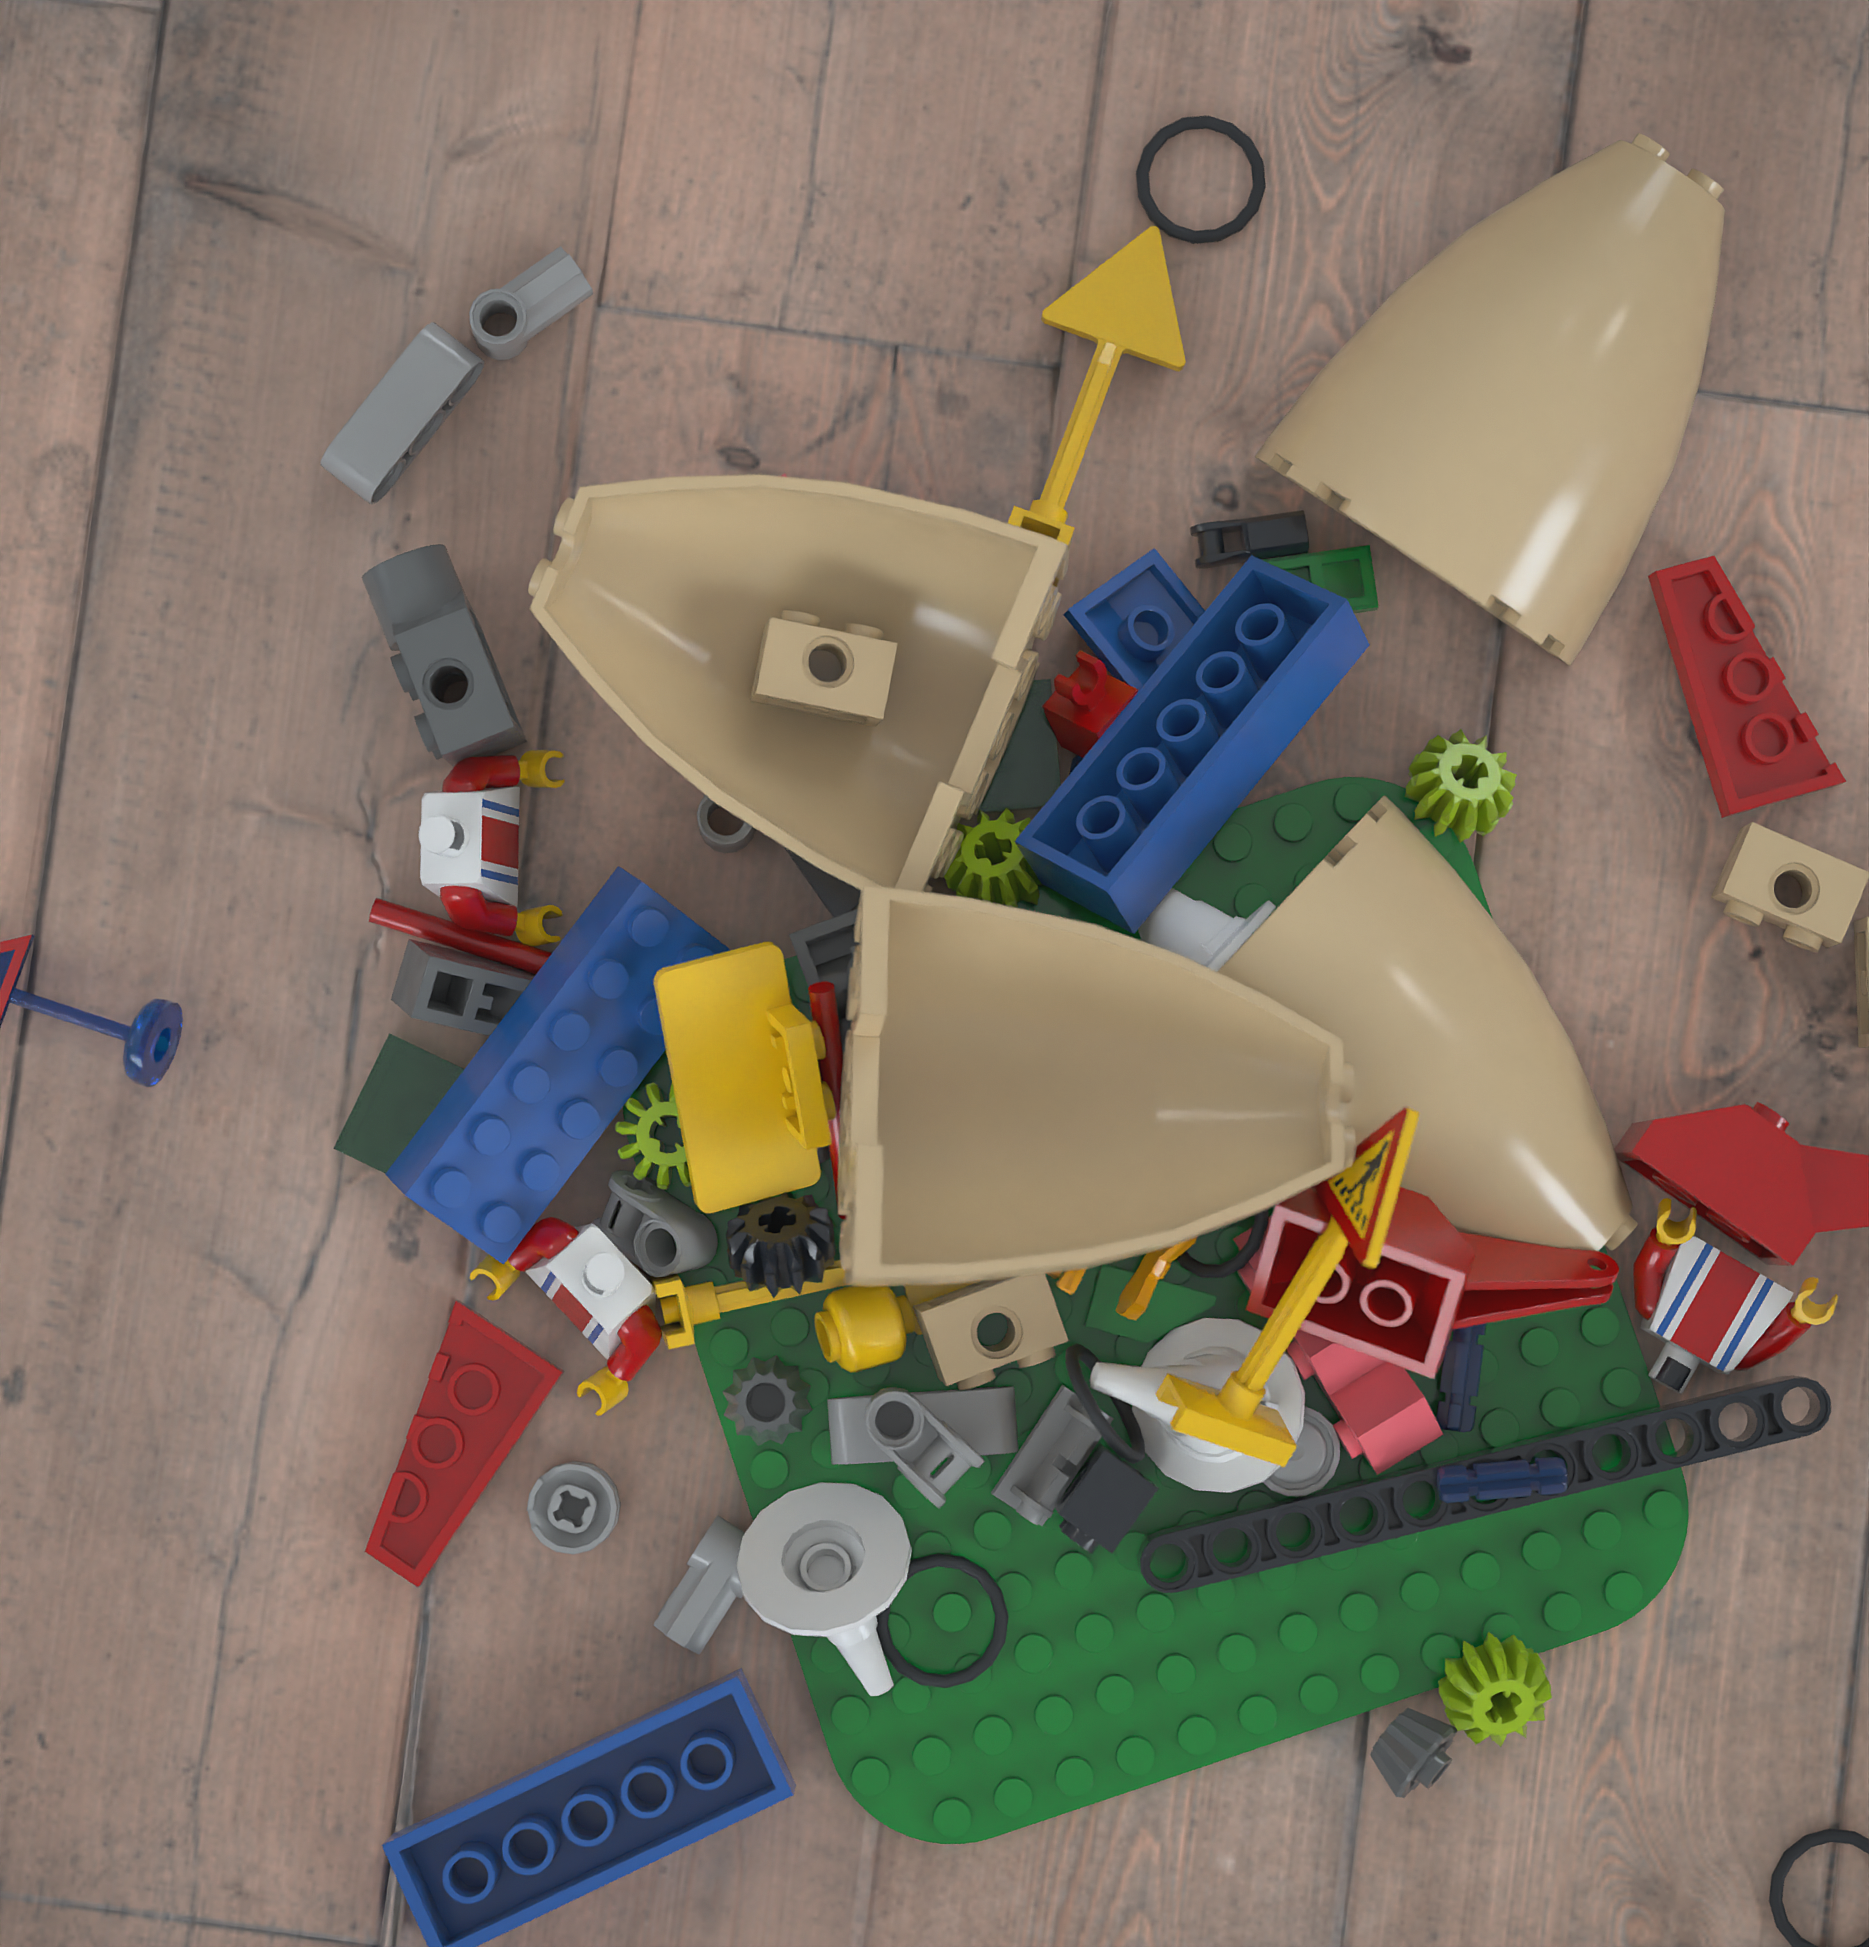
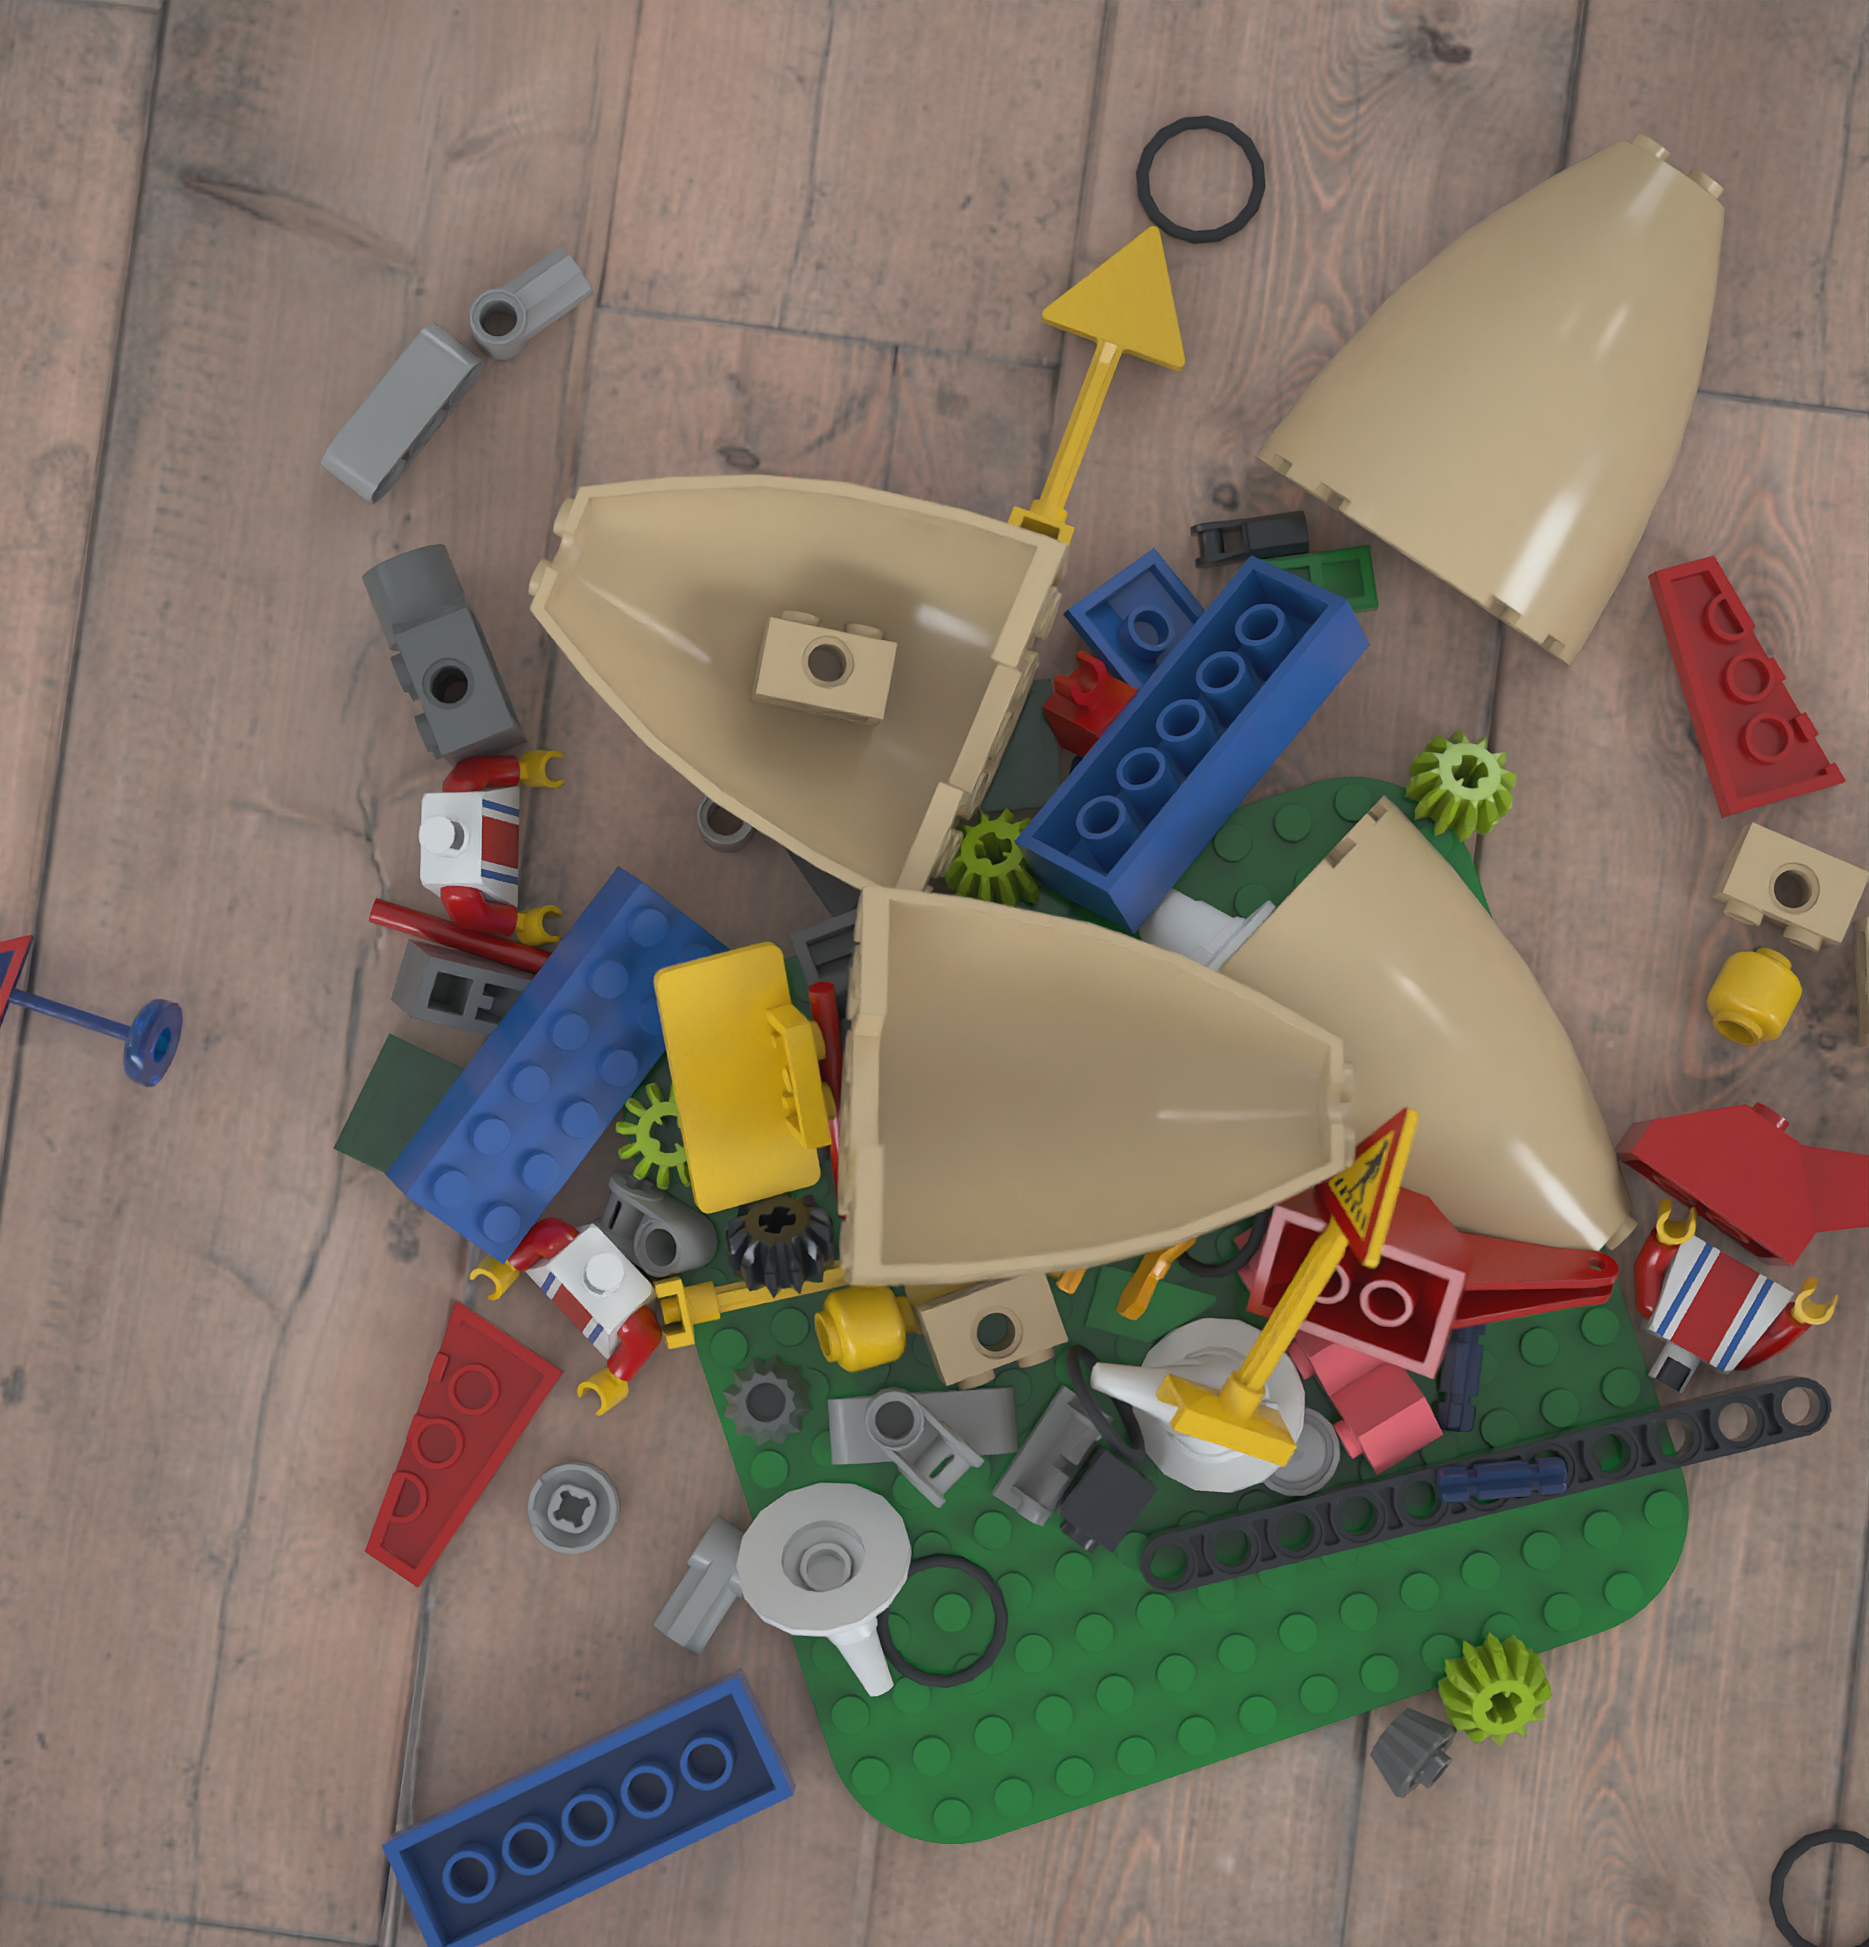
none -> yellow head [1706,948,1802,1046]

